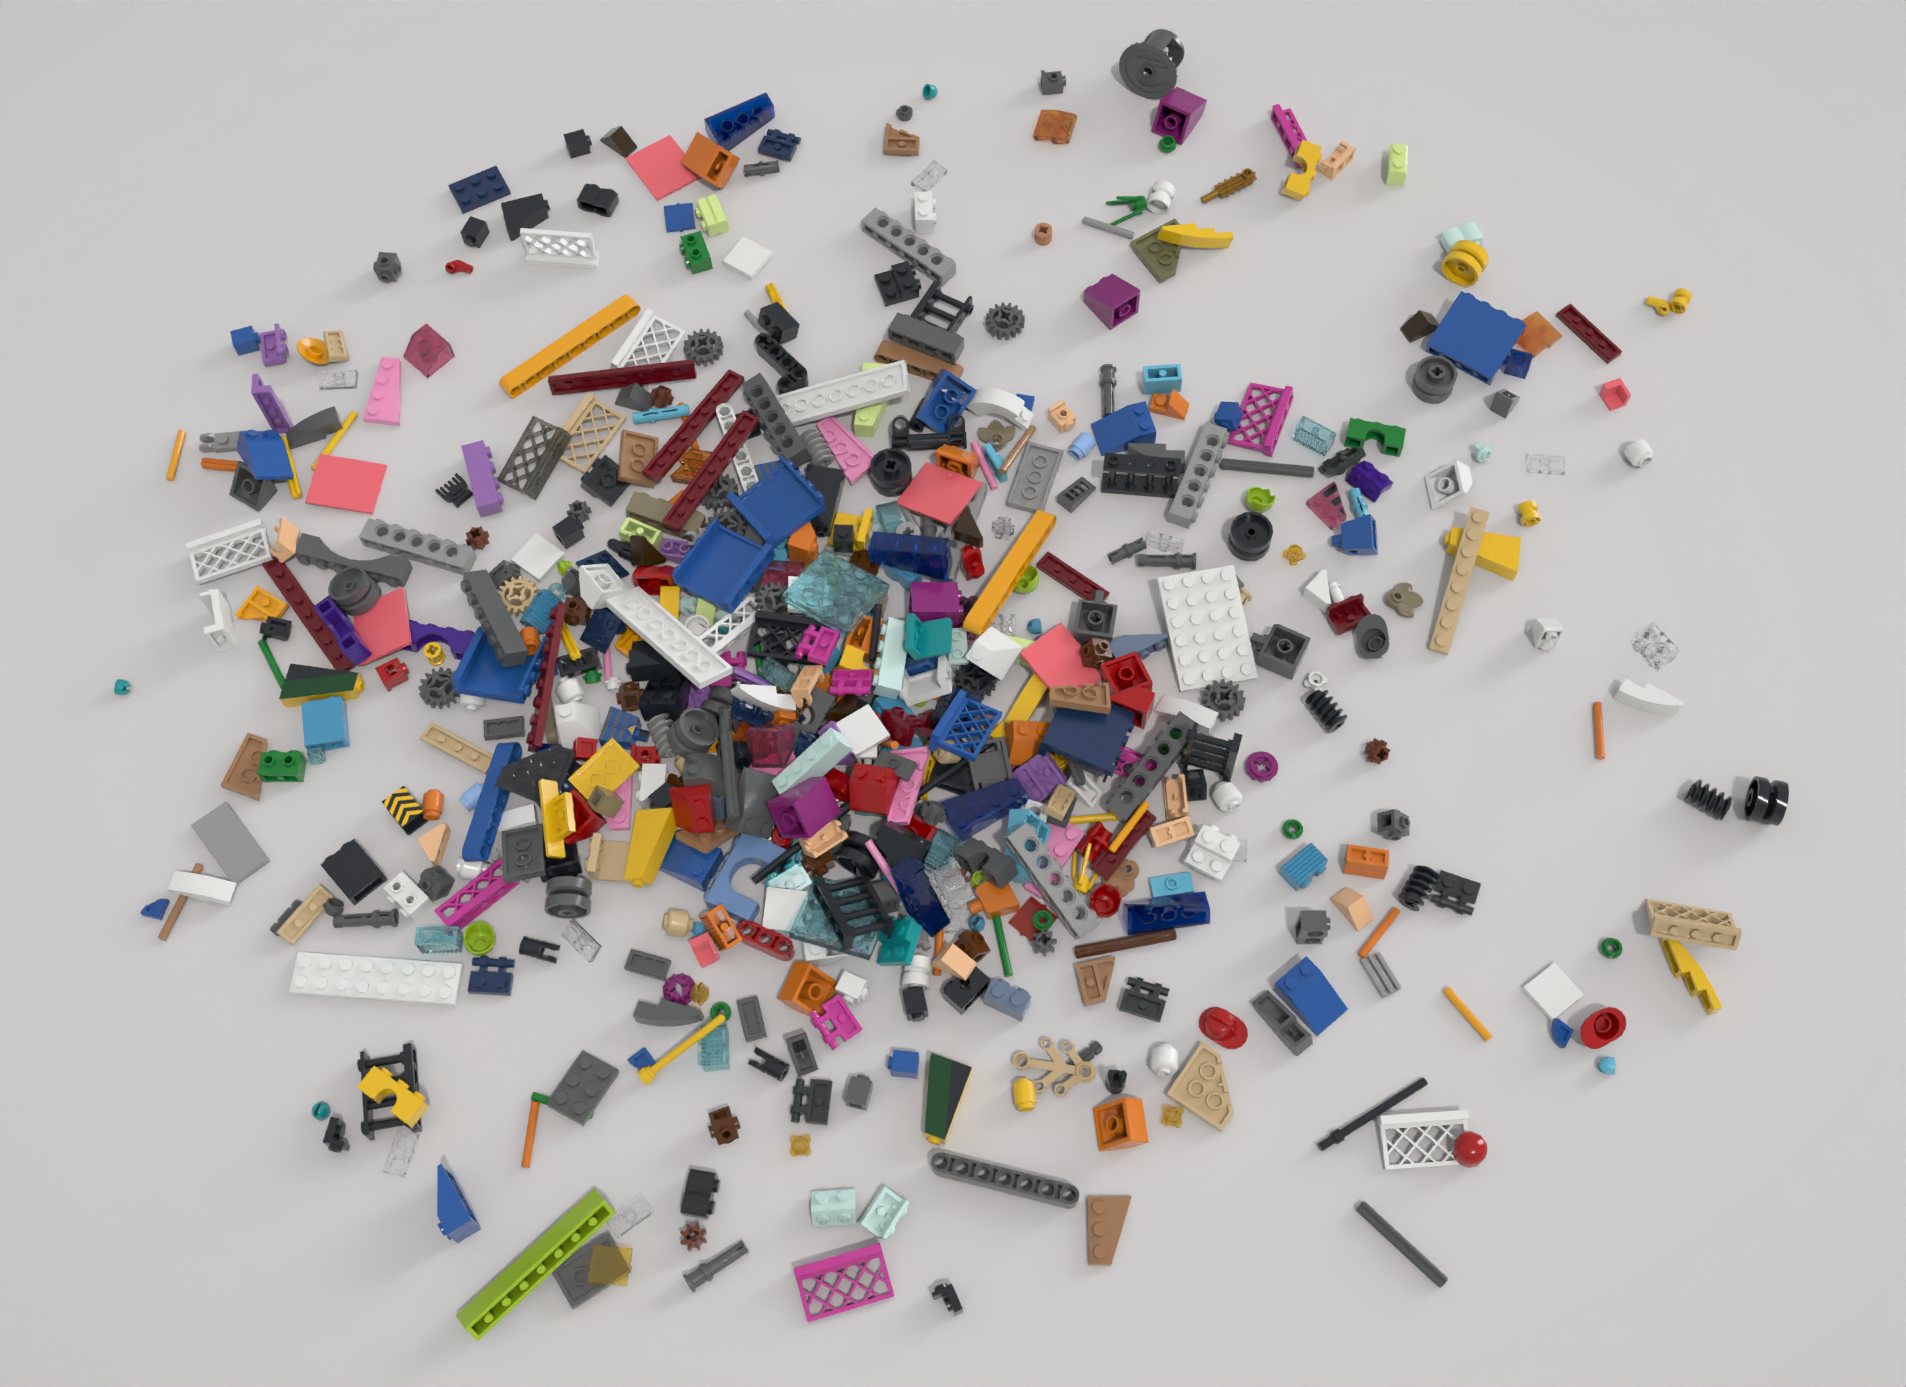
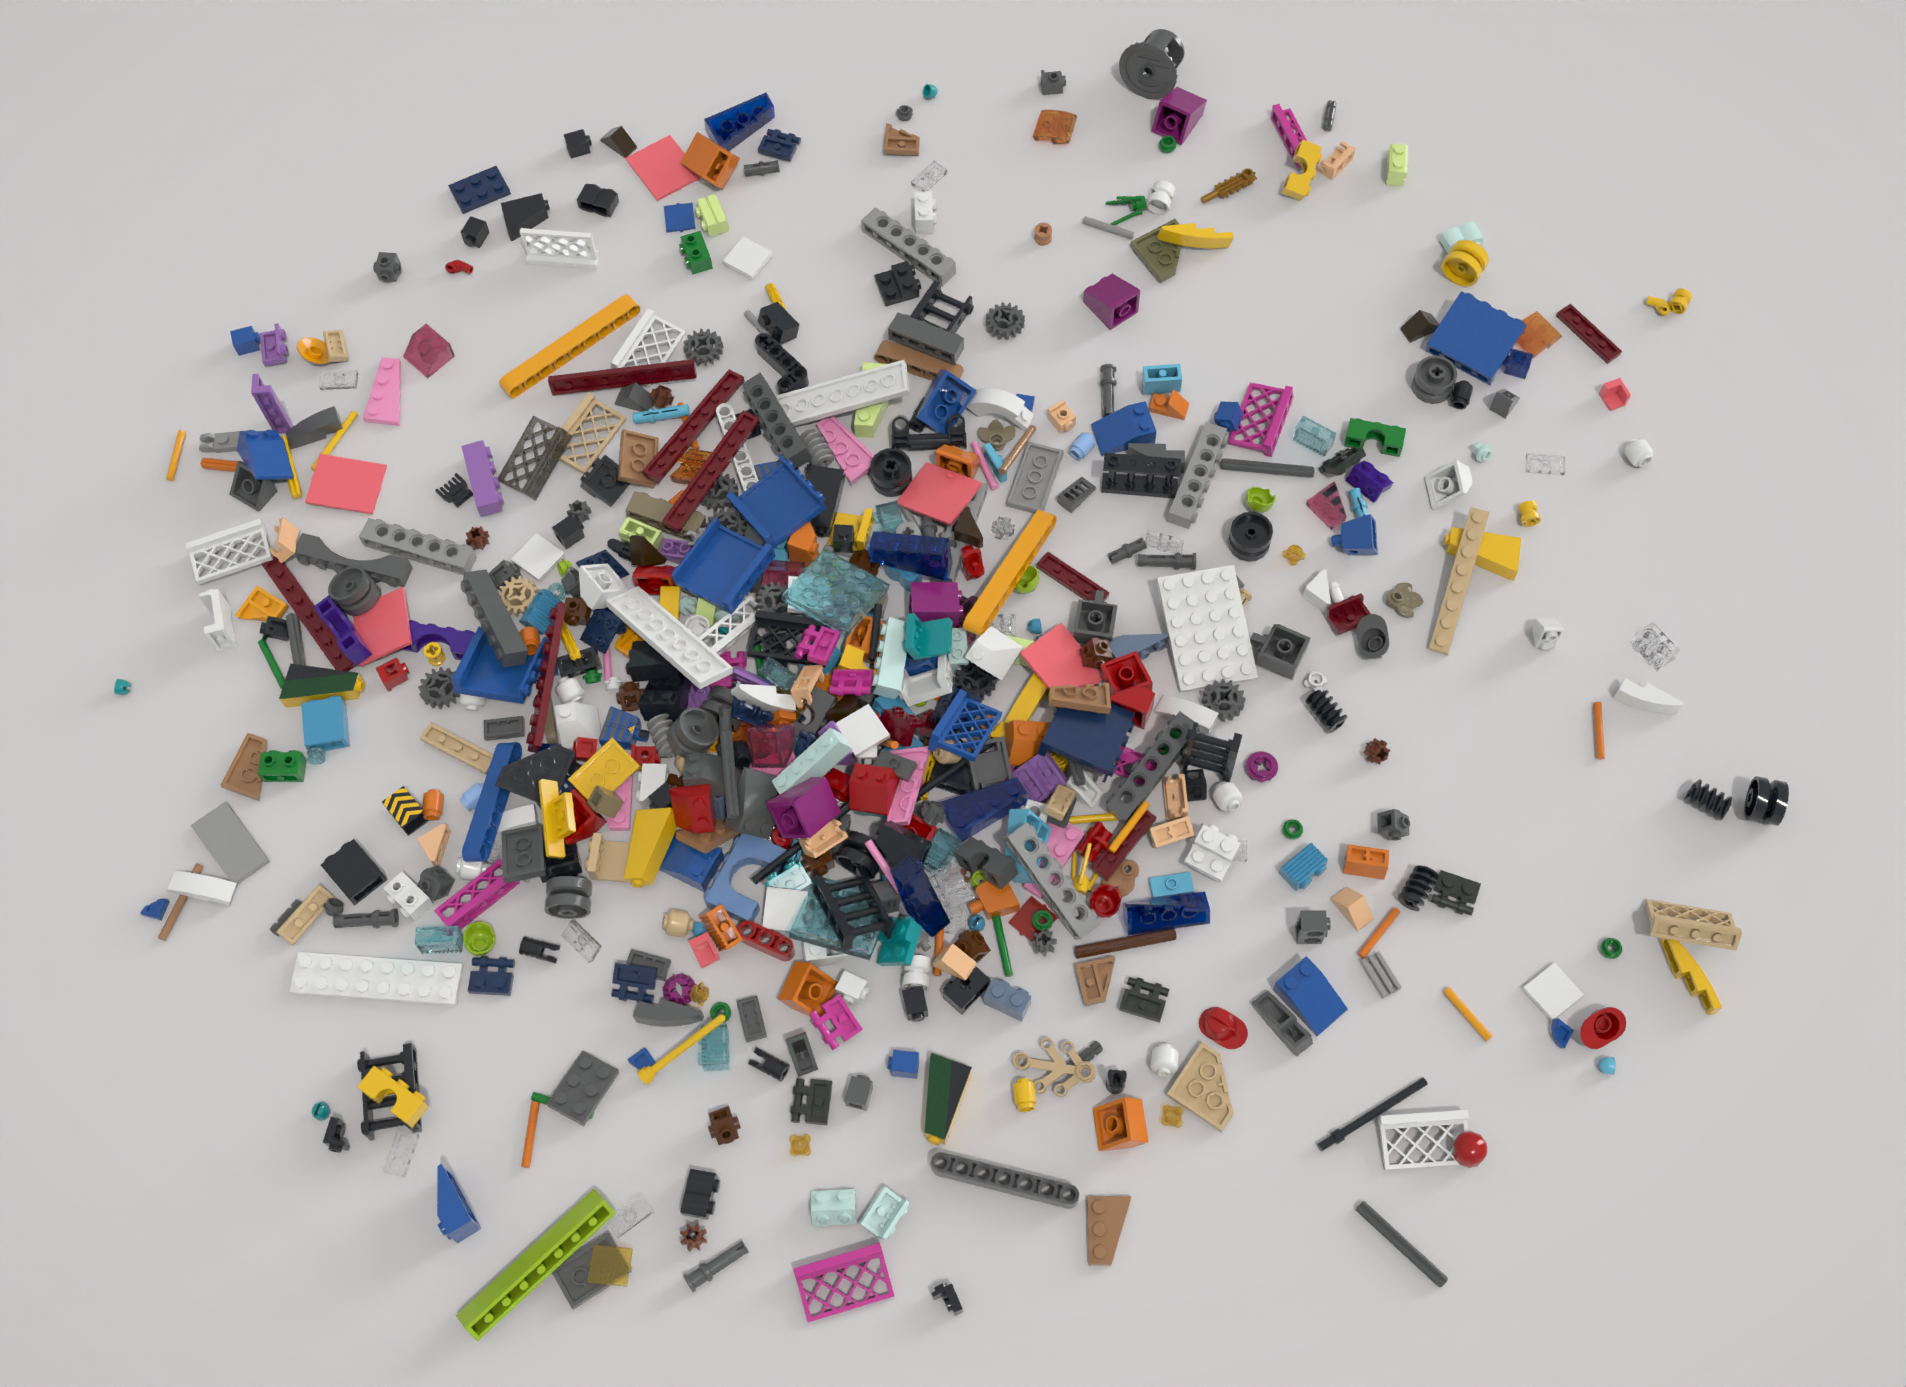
none -> dark grey axle [286,613,306,665]
none -> dark blue plate [611,961,658,1004]
none -> dark grey axle [1323,100,1337,131]
none -> black brick [1451,380,1473,409]

